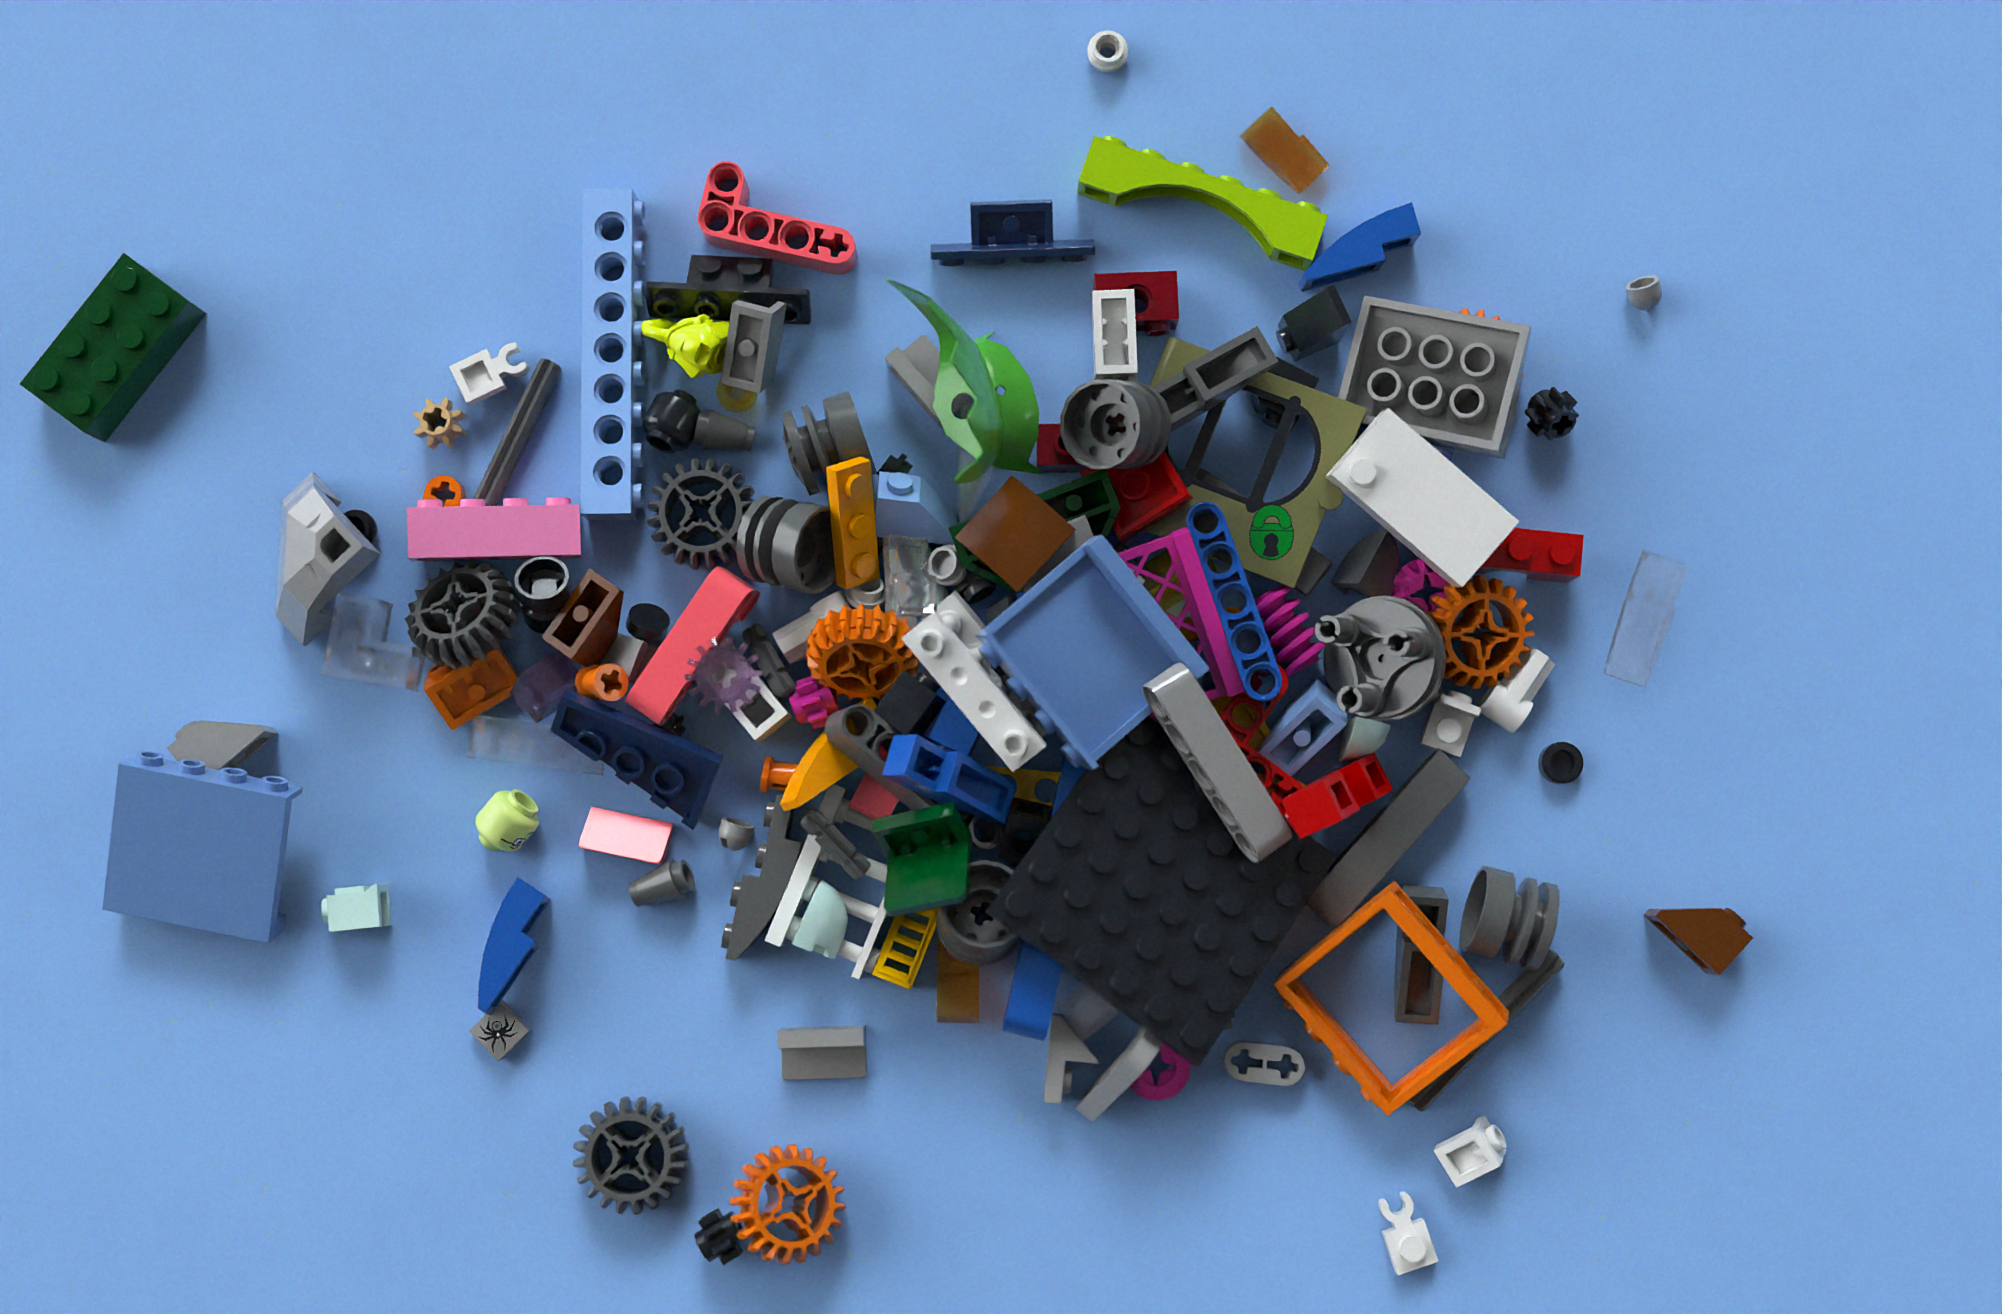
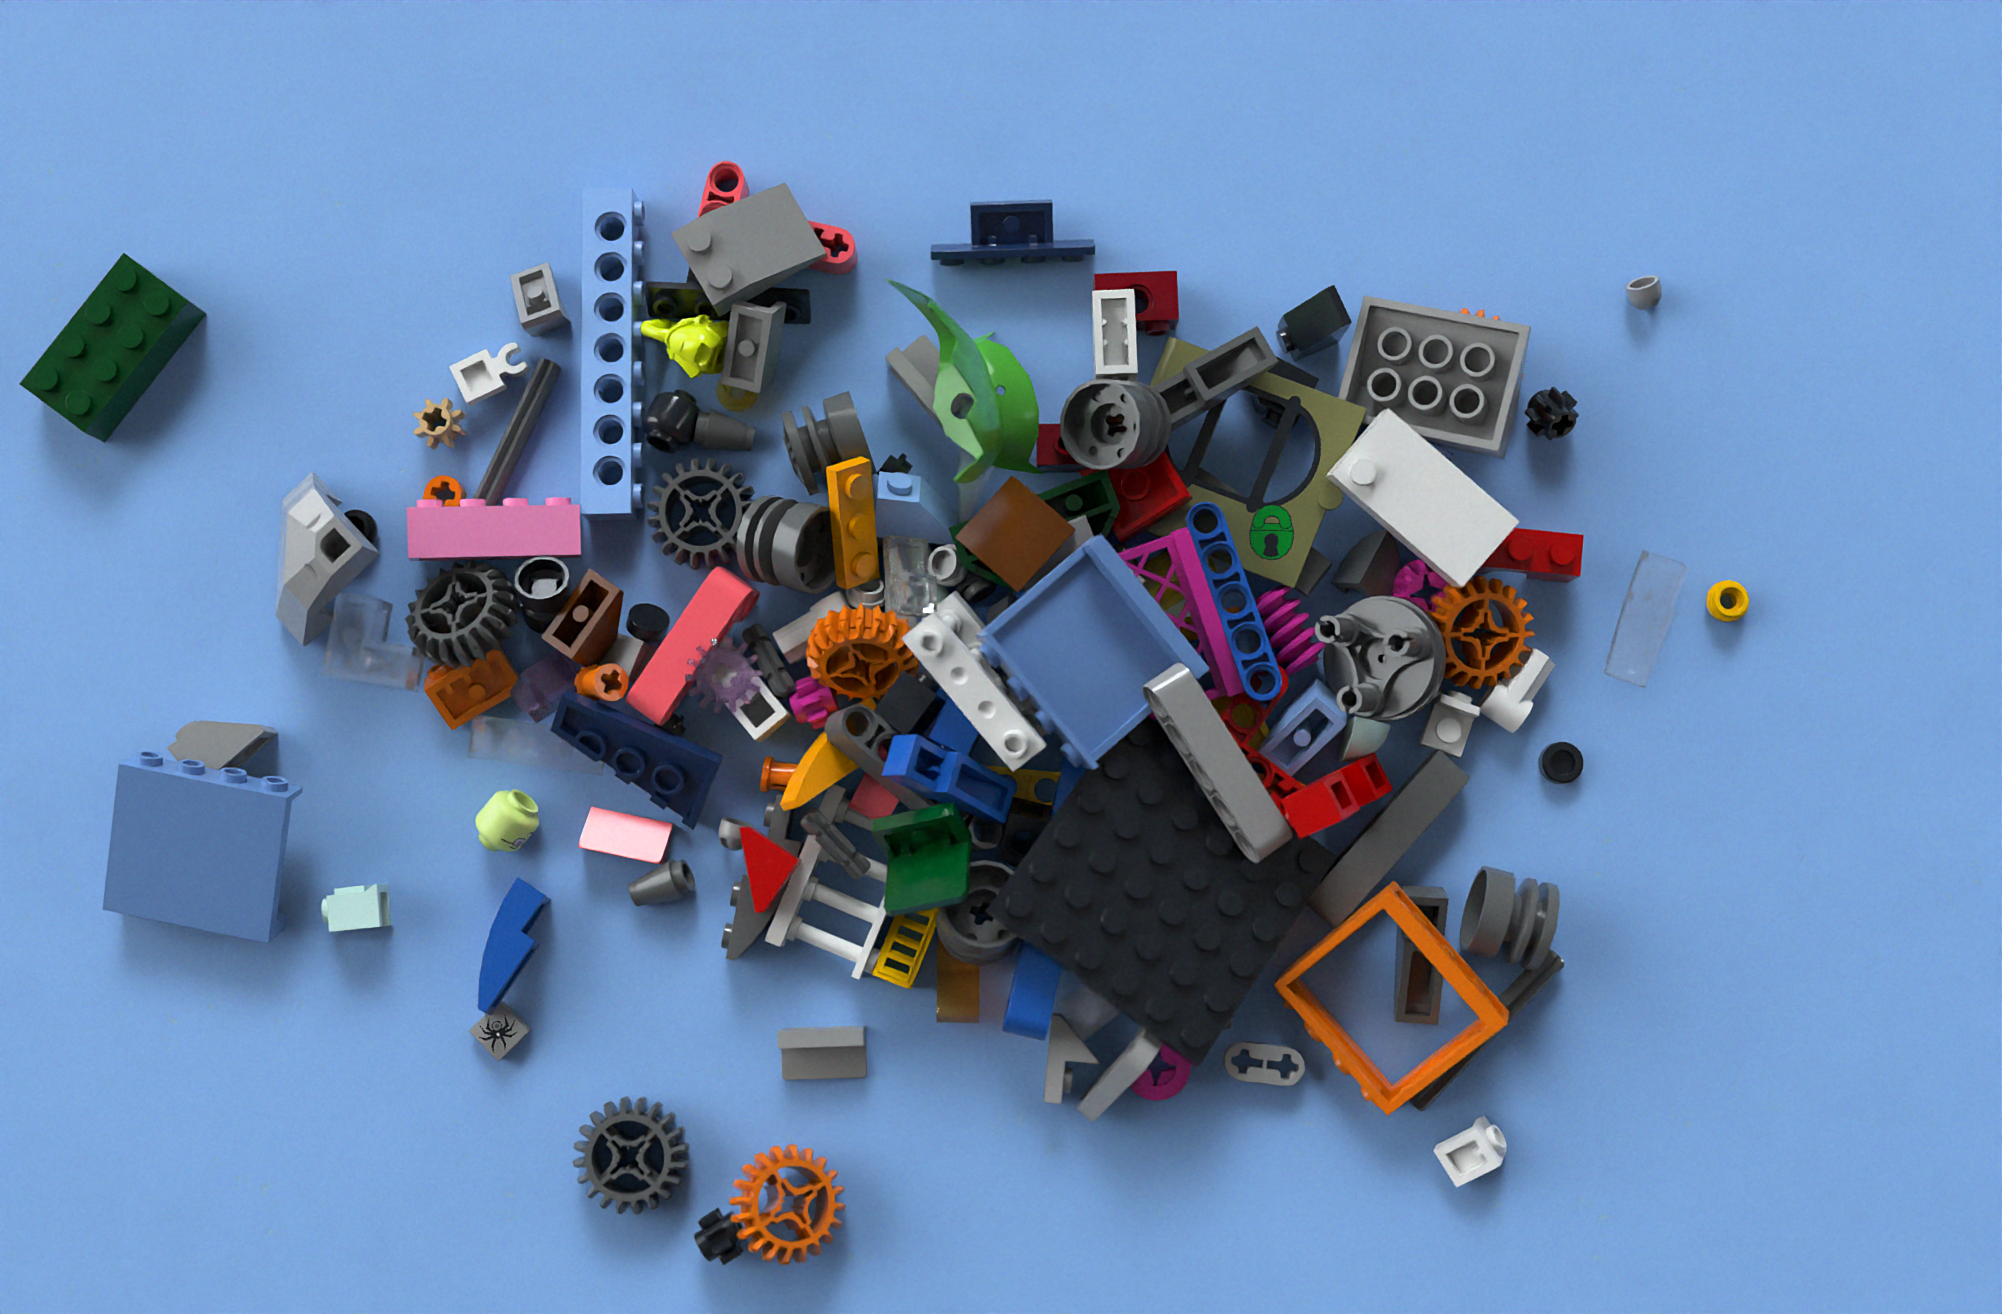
light aqua brick [792,880,848,959] -> none
lime arch [1077,136,1328,271] -> none
white plate [1087,31,1128,72] -> none
clear orange slope [1239,106,1330,194] -> none
blue slope [1299,202,1421,292] -> none
white plate [1378,1191,1439,1275] -> none
reddish brown slope [1644,908,1753,975] -> none
none -> light grey slope [510,262,571,337]
none -> light grey slope [671,183,827,317]
none -> red slope [739,826,802,913]
none -> yellow plate [1706,580,1749,622]

